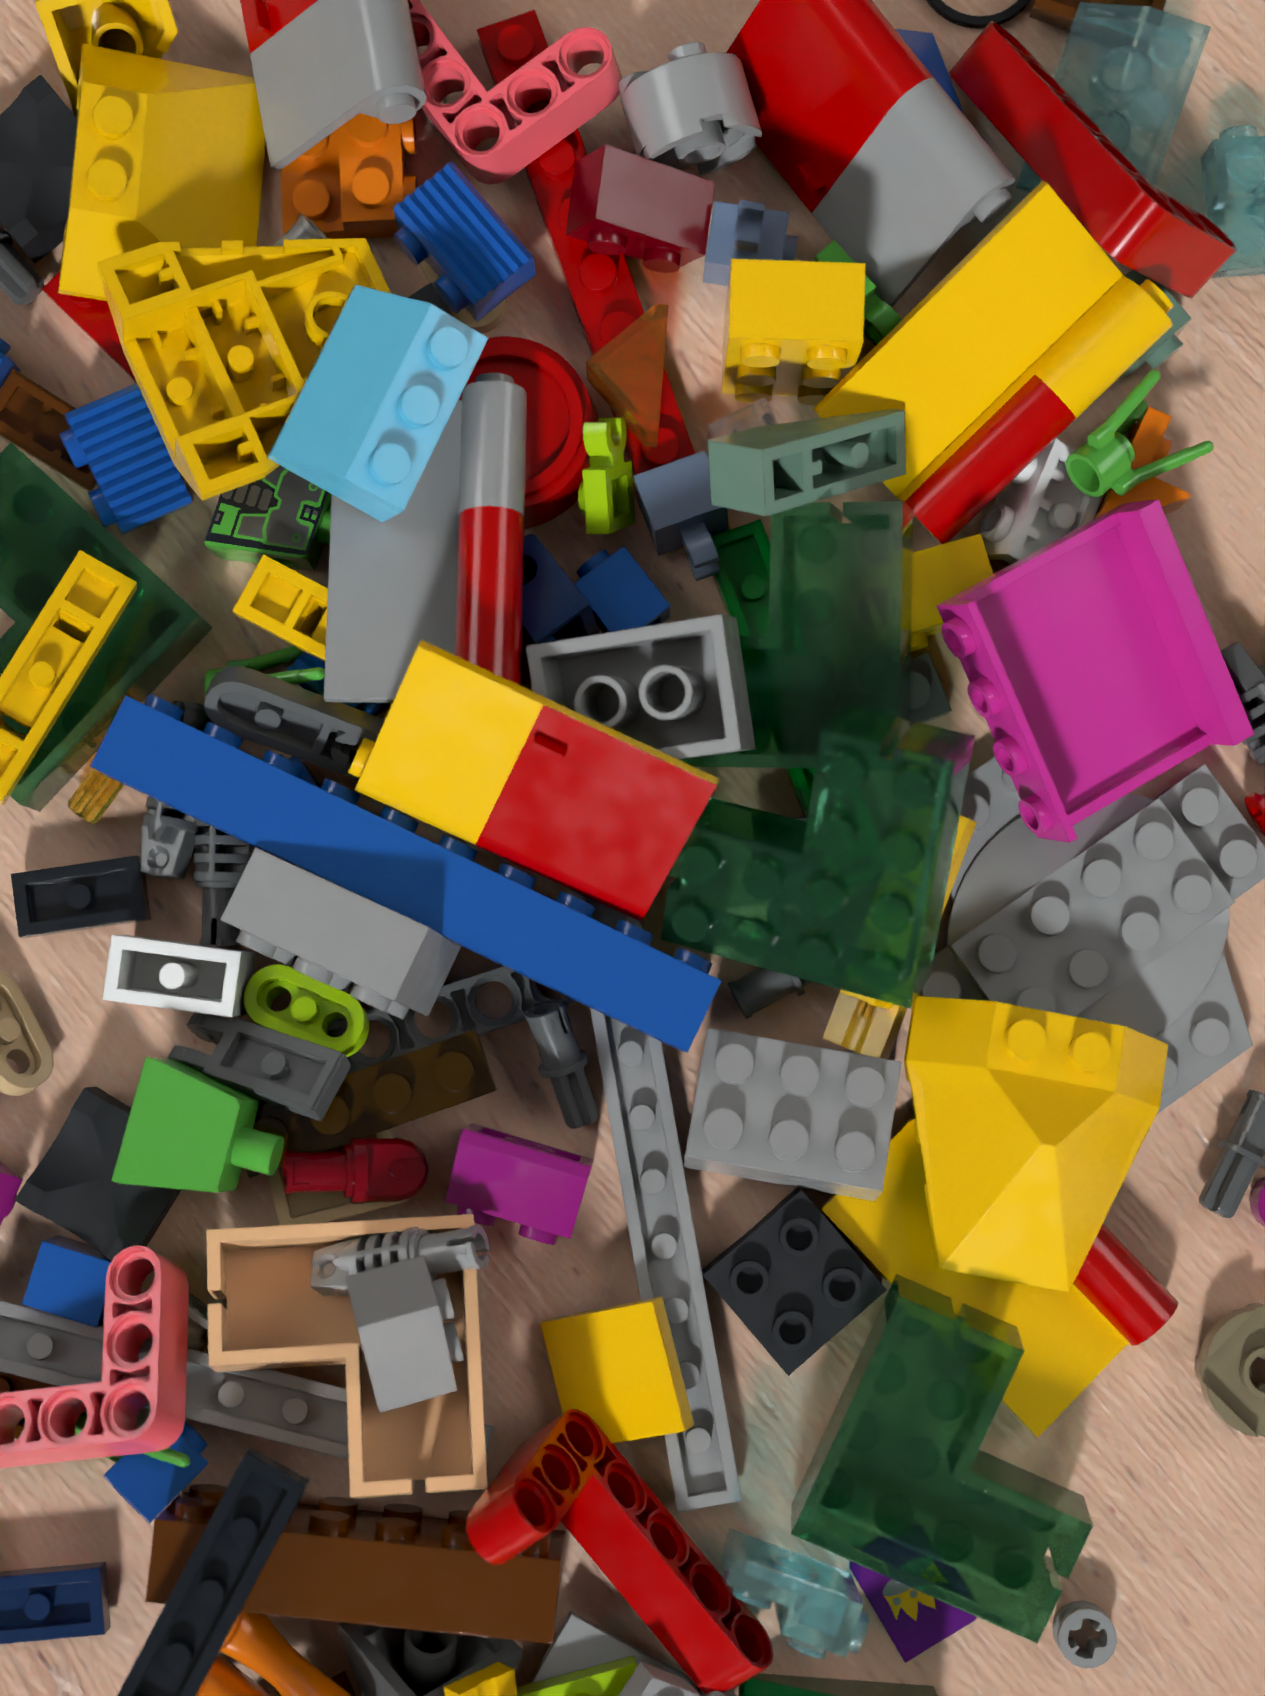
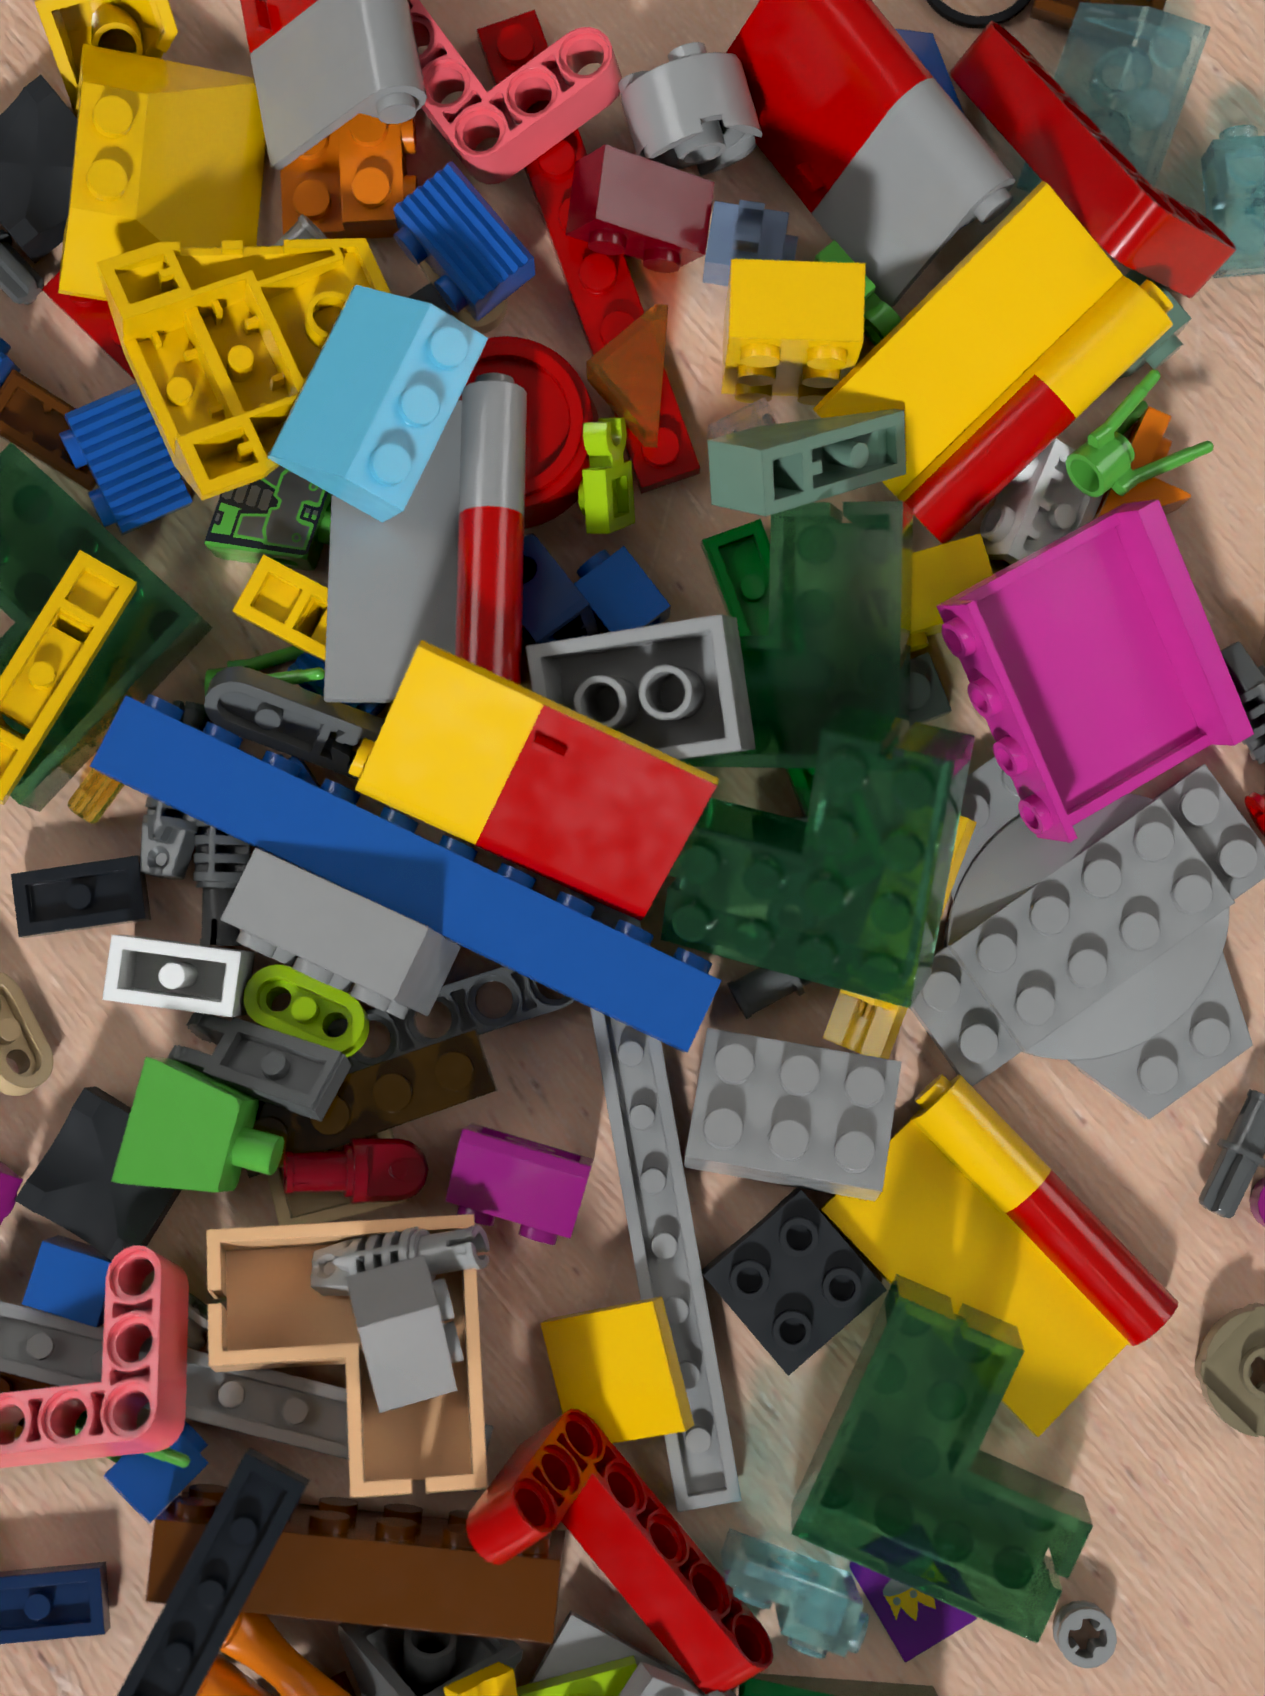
dark grey axle [525,999,599,1129] -> none
sand blue brick [633,450,729,581] -> none
yellow wedge [904,996,1168,1292] -> none

